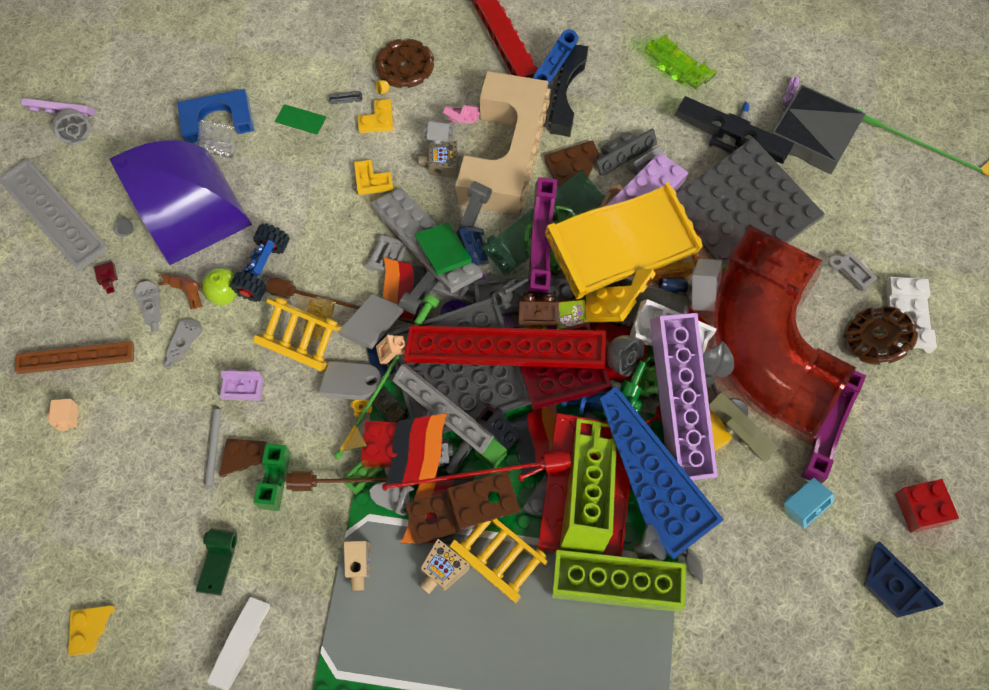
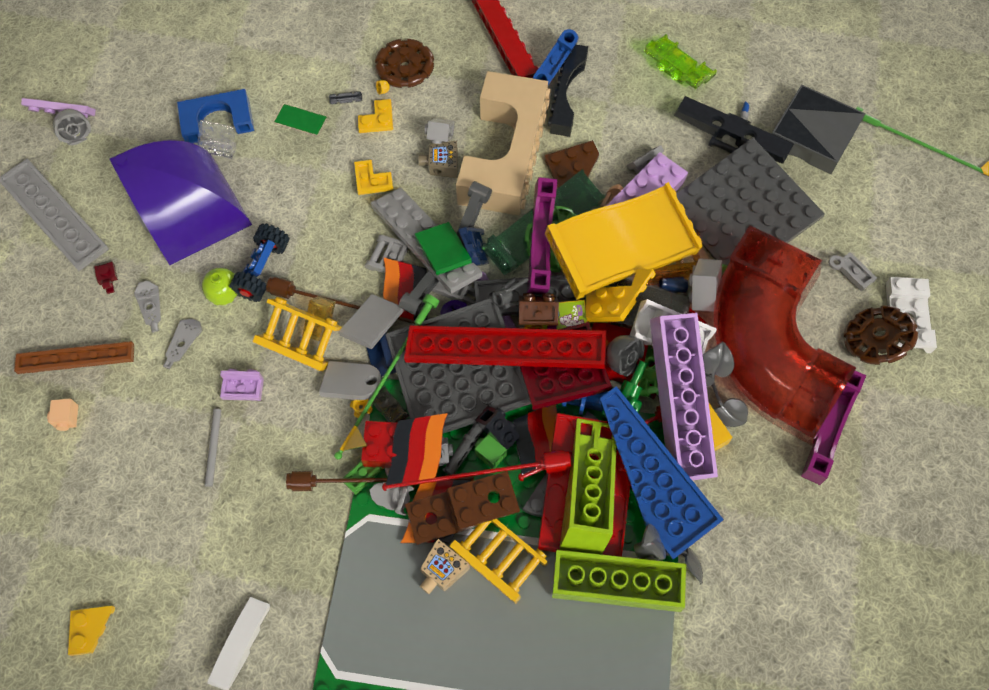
dark grey piece [114,217,134,237] -> none
dark orange arm [158,274,203,310] -> none
dark green door [196,528,238,596] -> none
reddish brown wing [219,438,267,477] -> none
green arch [253,443,291,511] -> none
tan torso [344,541,371,591] -> none
light nougat bracket [376,335,406,364] -> none
light grey plate [392,364,494,453] -> none
bright pink bracket [443,105,480,123] -> none
dark grey bracket [596,128,657,176] -> none
olive bracket [709,392,778,461] -> none
lavender axle [782,76,799,106] -> none
medium azure brick [784,478,834,529] -> none
dark blue wing [864,541,944,618] -> none
red brick [895,479,959,533] -> none

